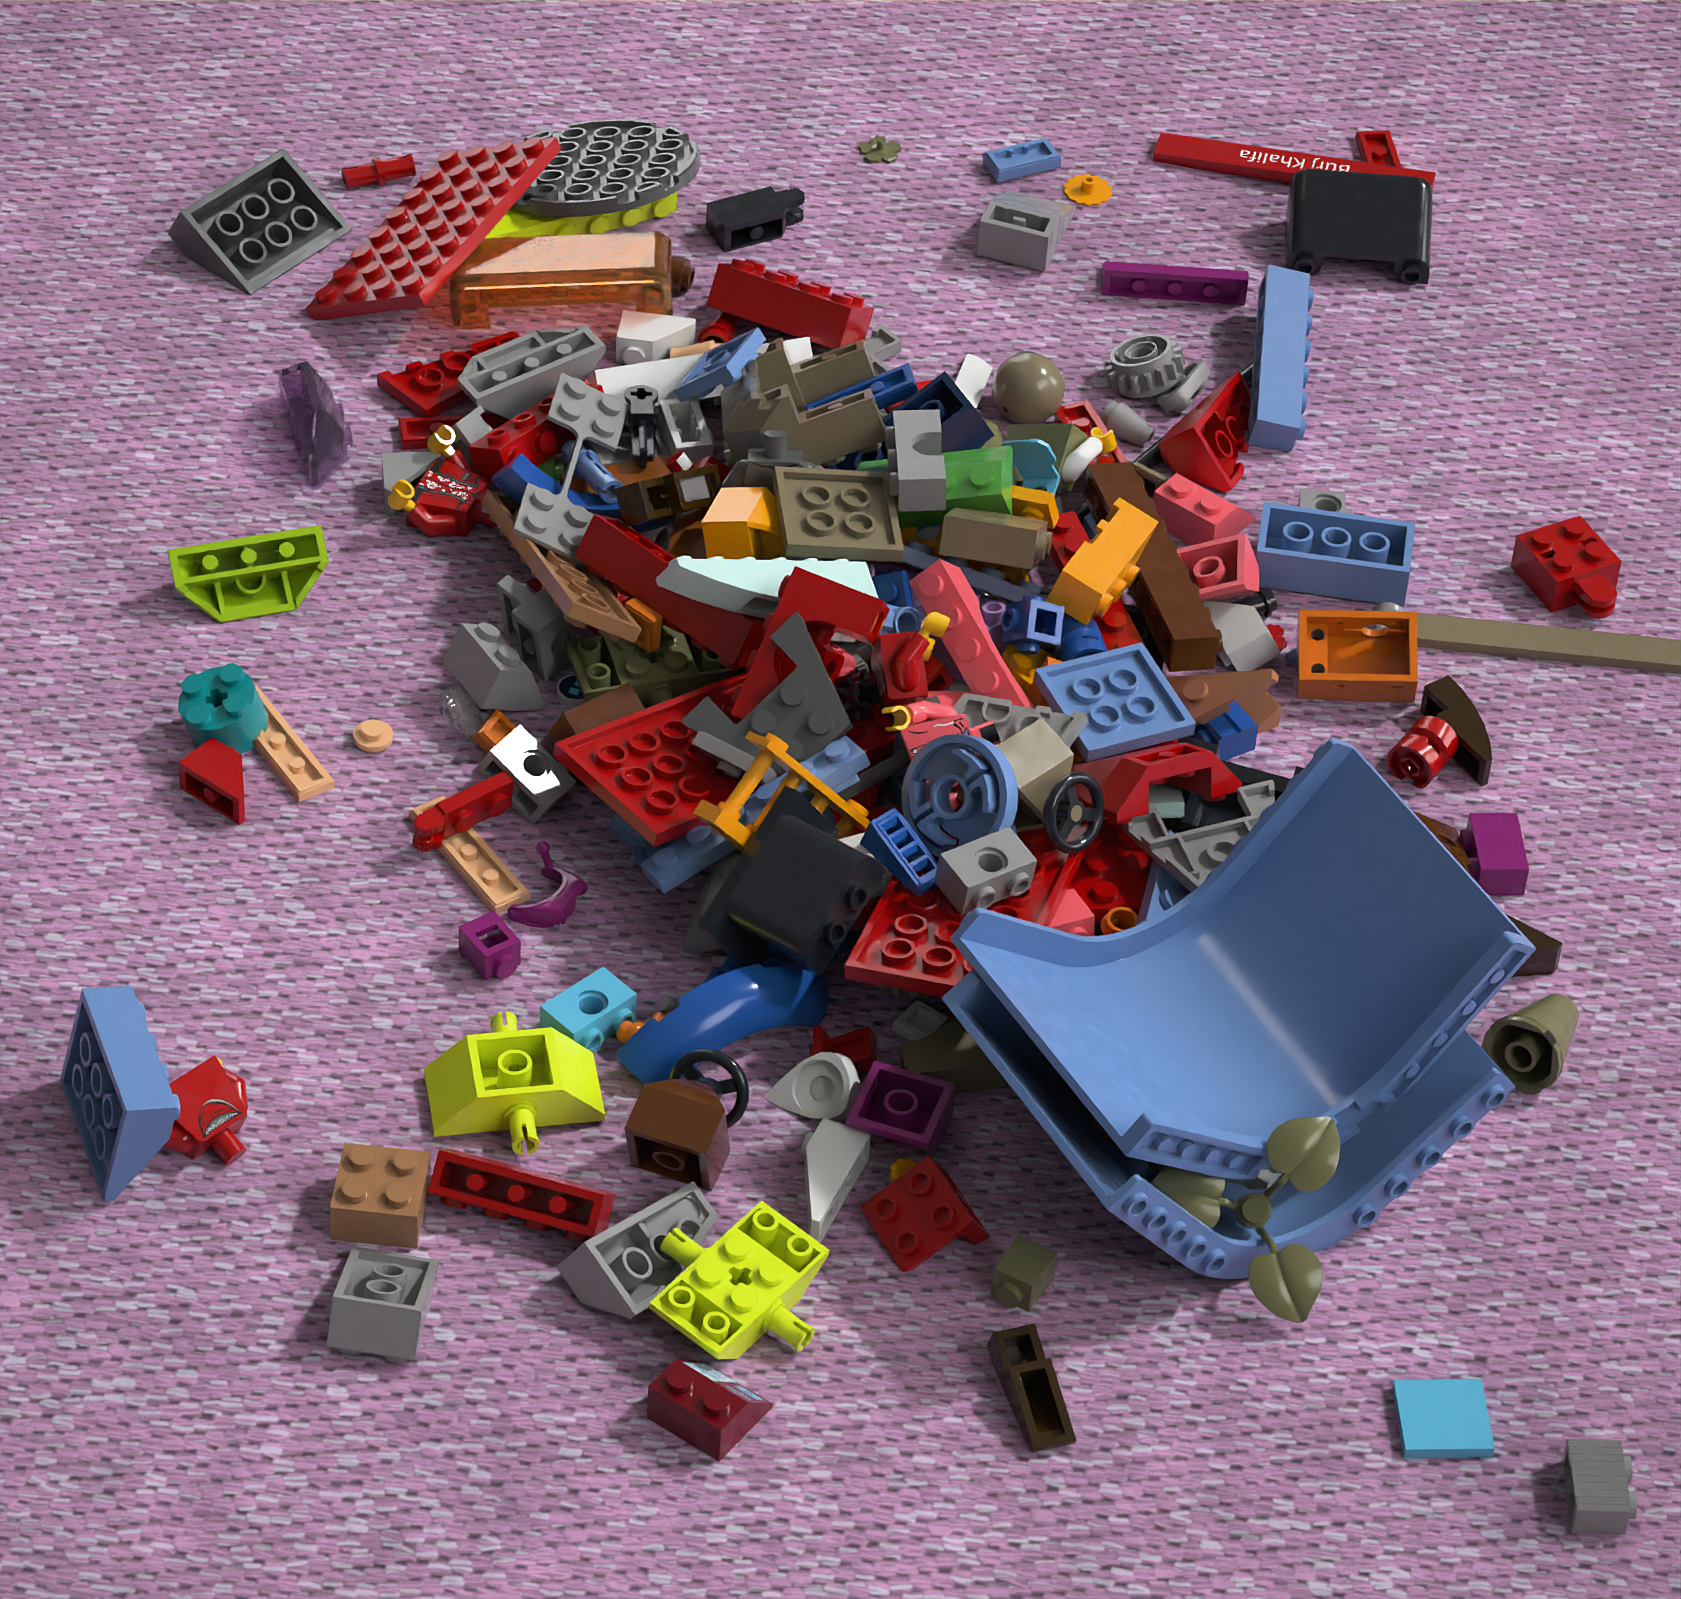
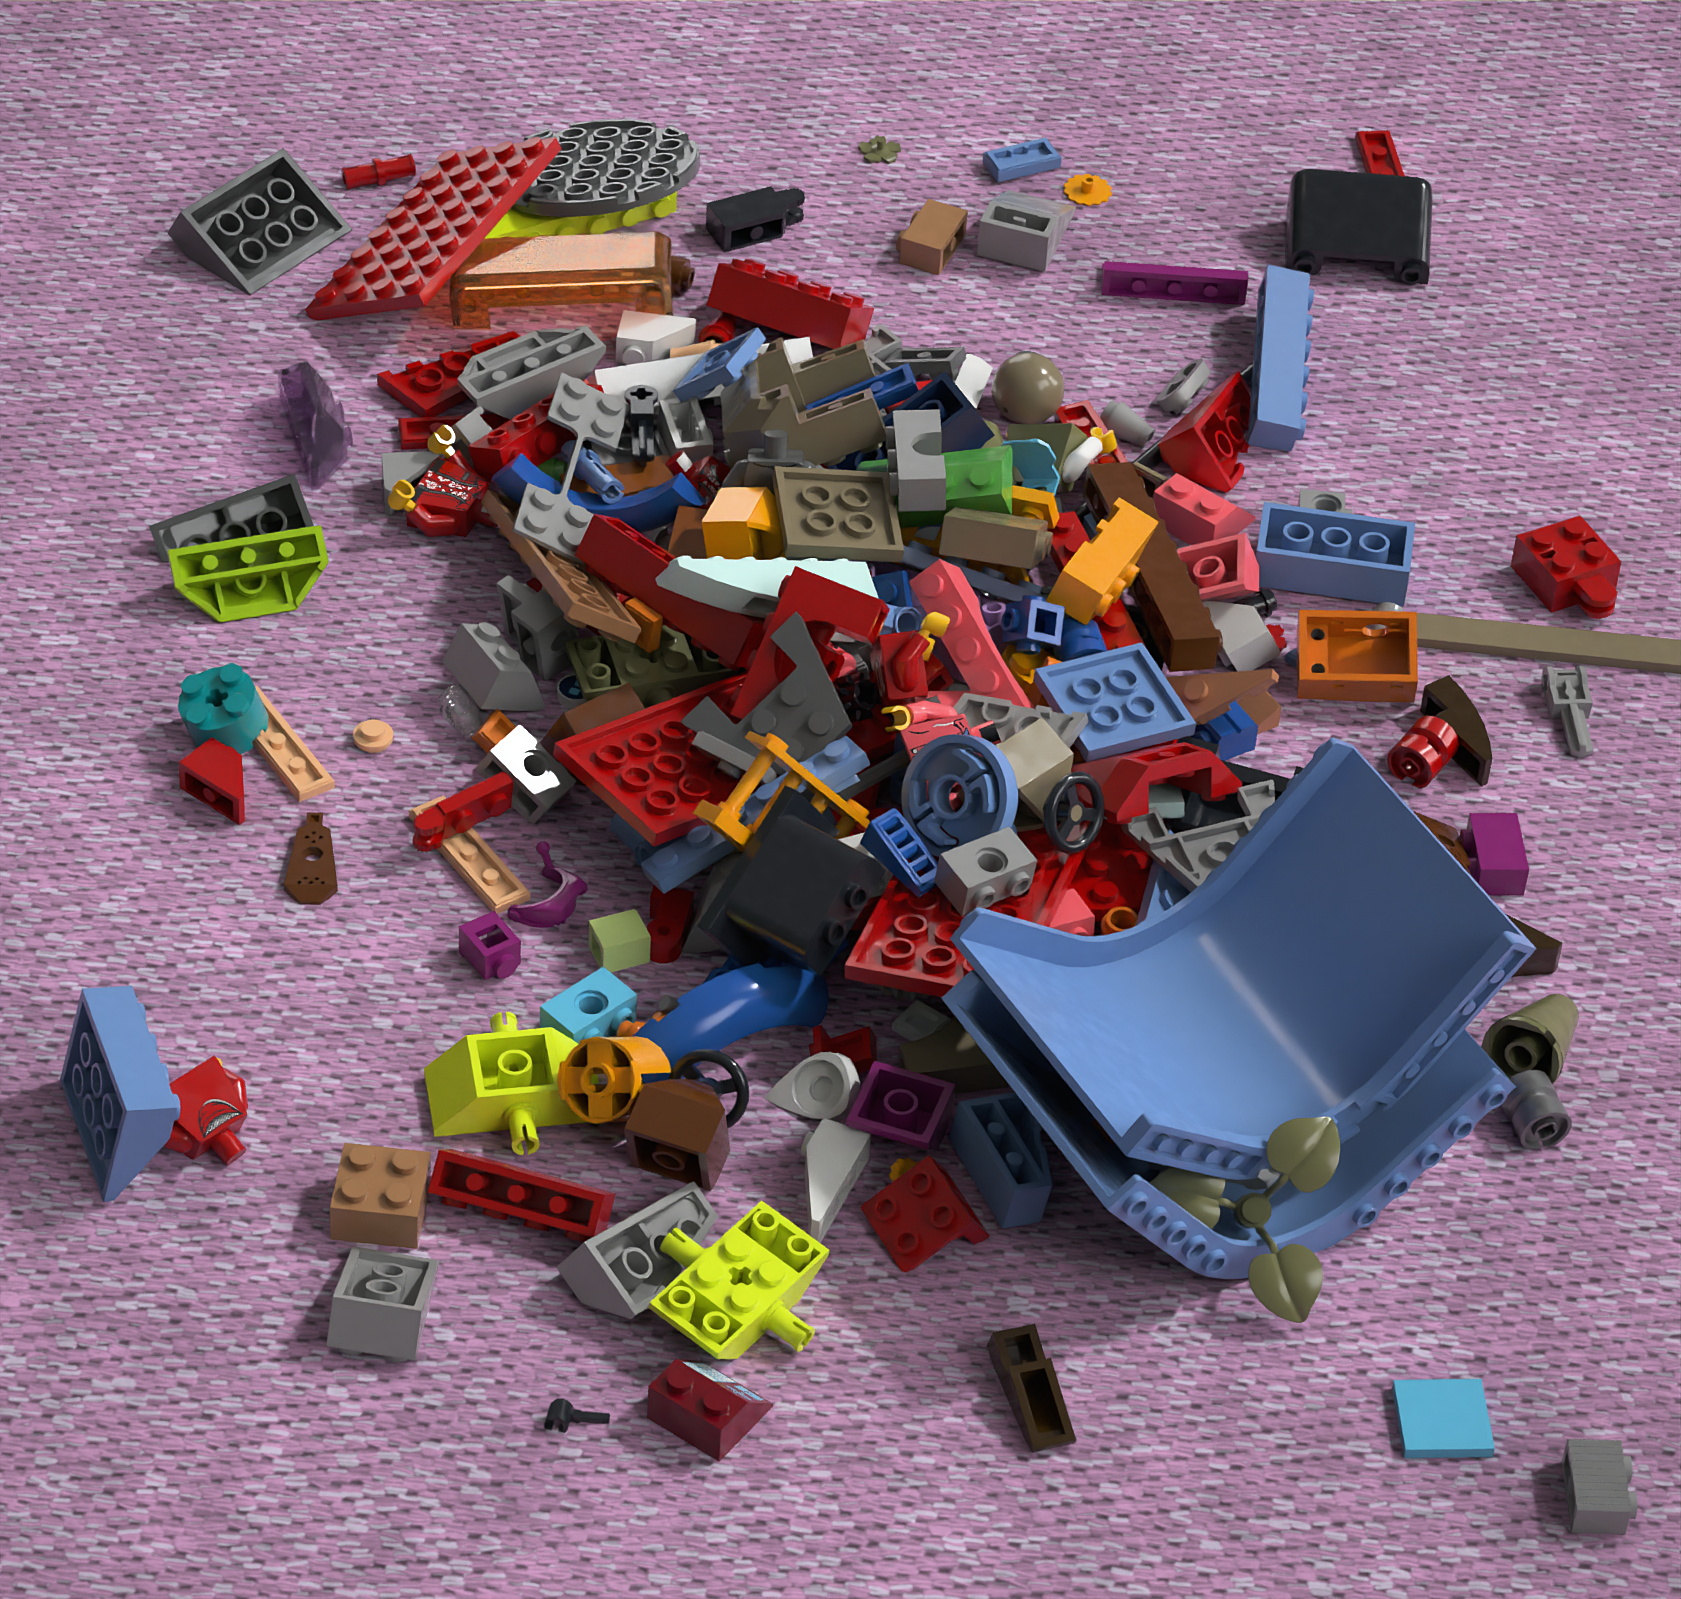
dark brown slope [614,464,722,527] -> none
olive brick [991,1235,1057,1312] -> none
light grey gear [1104,334,1186,398] -> none
red tile [1153,132,1436,191] -> none
none -> dark grey wedge [149,474,314,562]
none -> reddish brown piece [284,812,338,905]
none -> black hand [544,1398,610,1433]
none -> light orange cylinder [557,1036,671,1124]
none -> yellowish green panel [588,909,651,972]
none -> red leg [646,885,694,964]
none -> dark grey hinge [883,347,966,381]
none -> medium nougat brick [896,199,968,275]
none -> medium blue wedge [948,1092,1052,1229]
none -> flat silver wheel [1501,1070,1572,1150]
none -> light grey connector [1541,665,1593,759]

